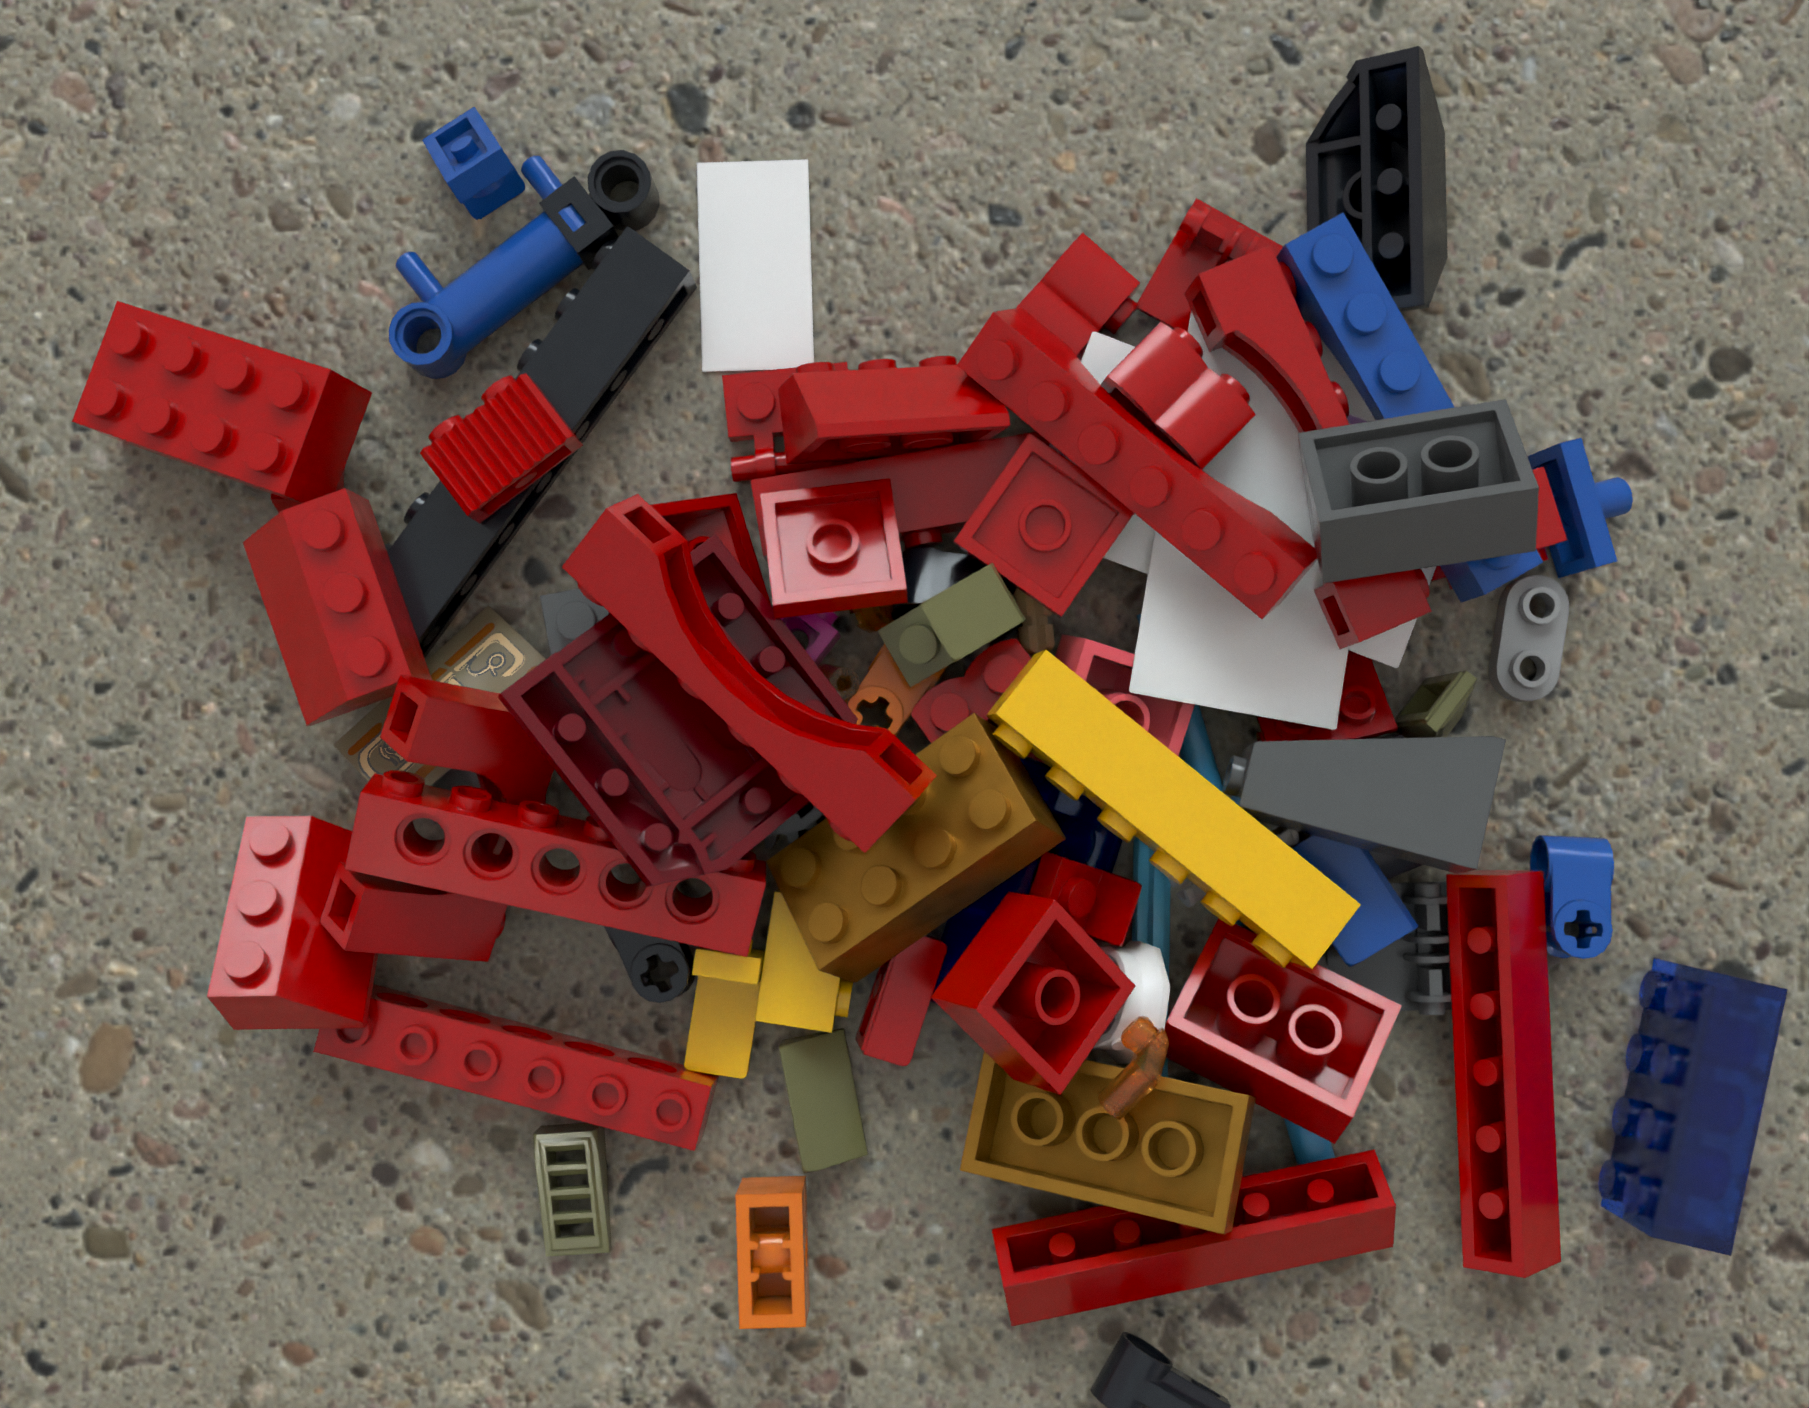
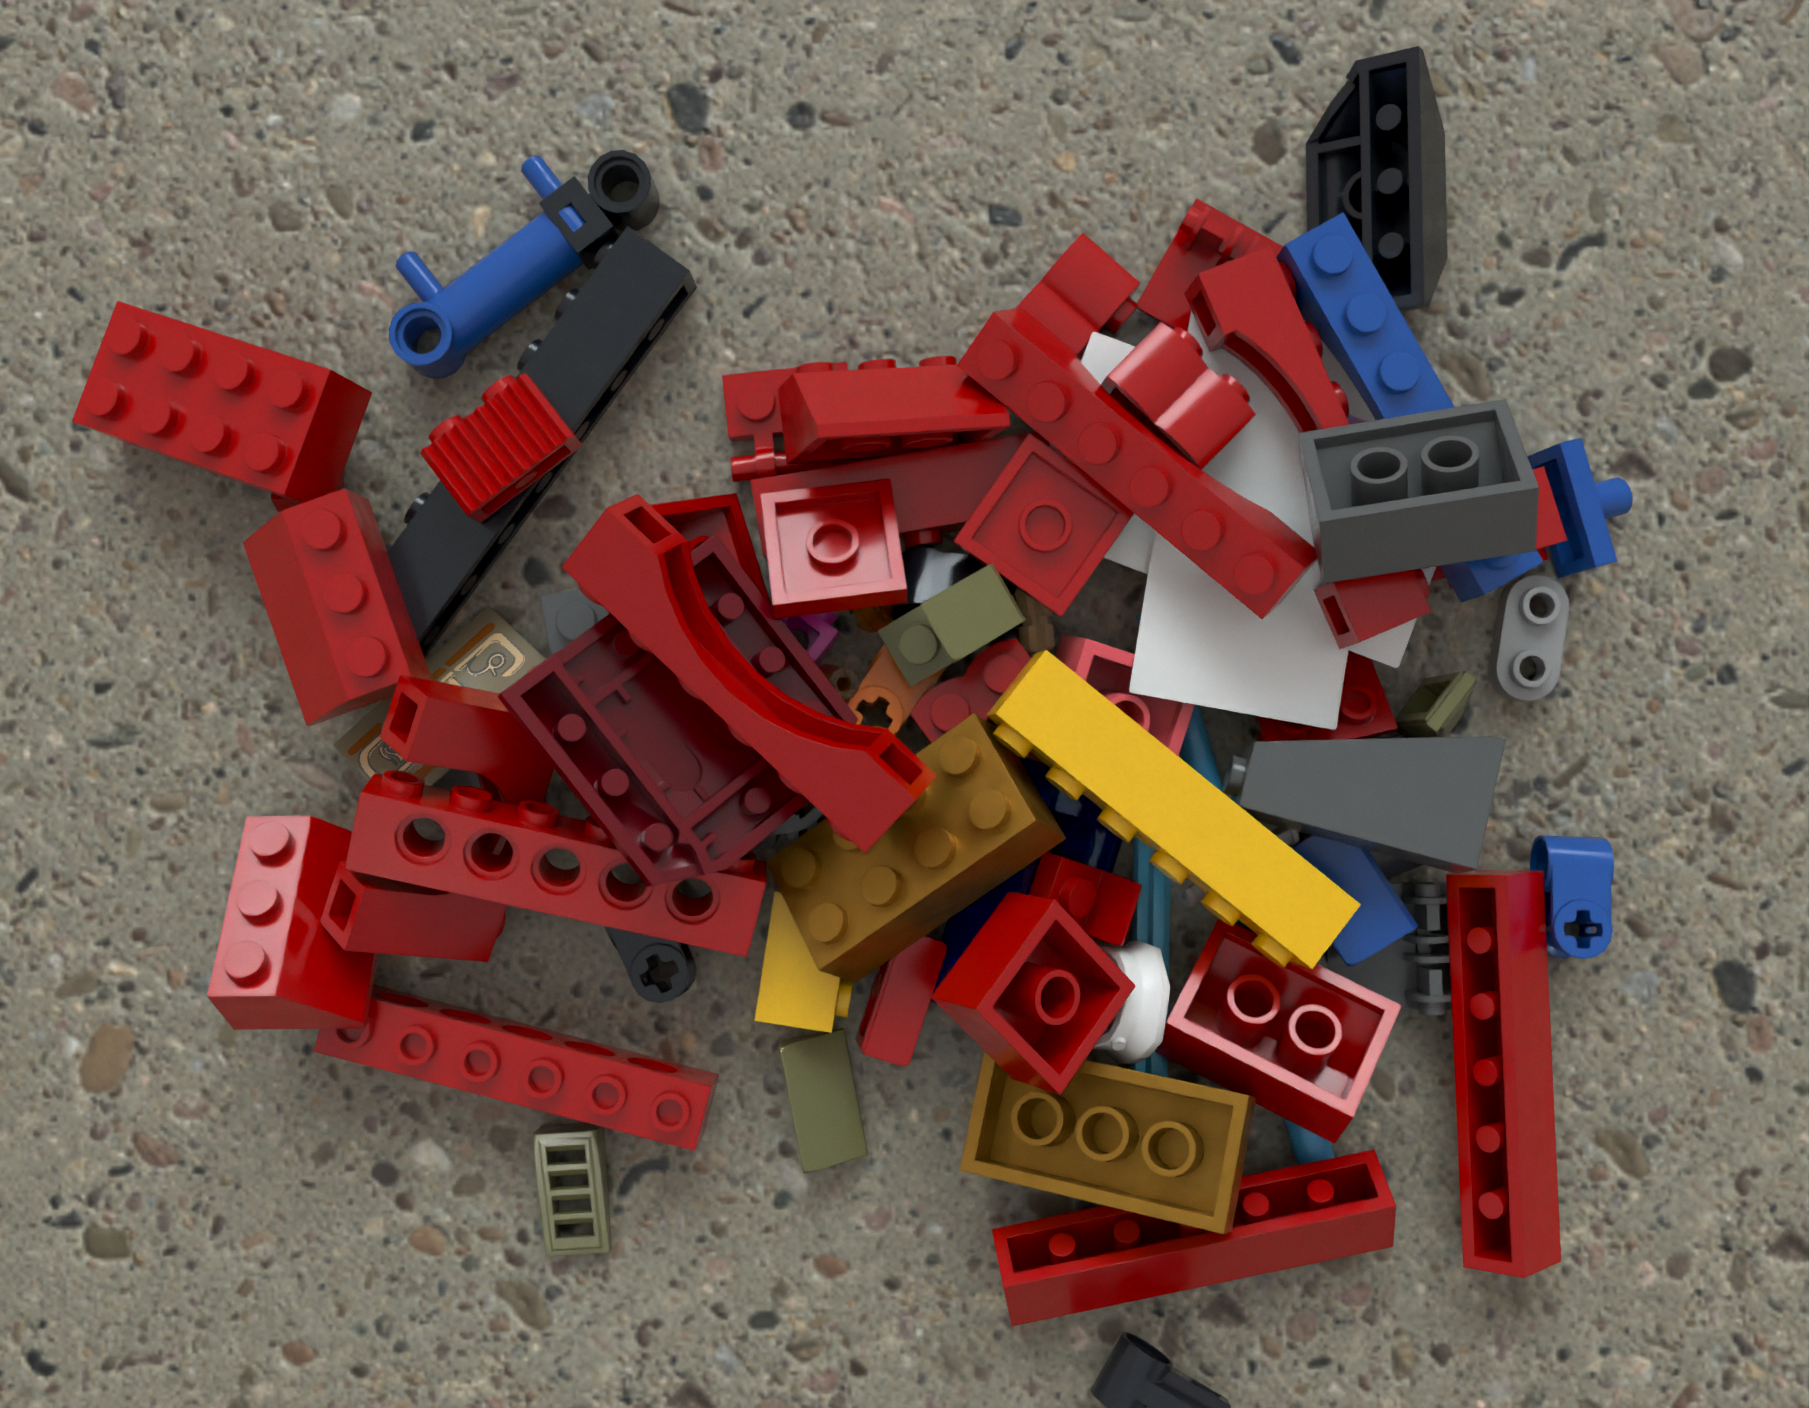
blue slope [422,107,525,220] -> none
yellow bracket [684,940,765,1079] -> none
white sticker [697,159,814,372] -> none
orange brick [735,1176,810,1329] -> none
clear orange arm [1097,1016,1169,1120] -> none
clear blue brick [1598,958,1788,1256] -> none

